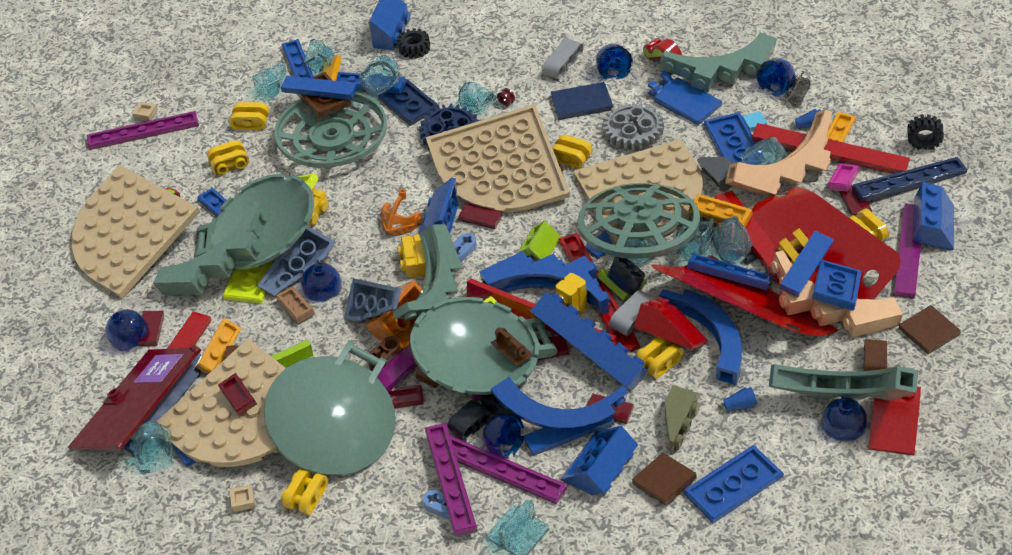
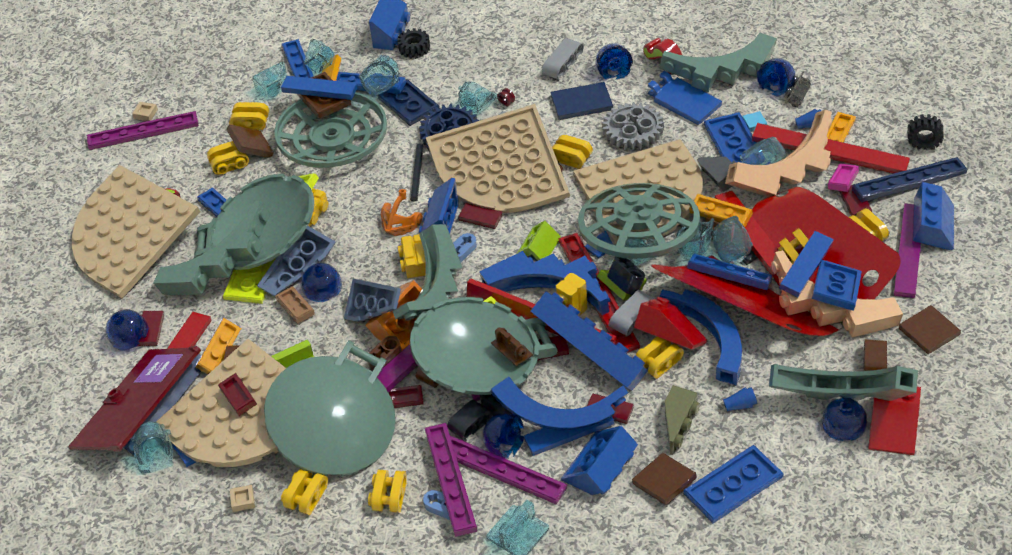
none -> reddish brown tile [226,124,274,158]
none -> yellow brick [368,469,407,513]
none -> black bar [410,143,424,201]

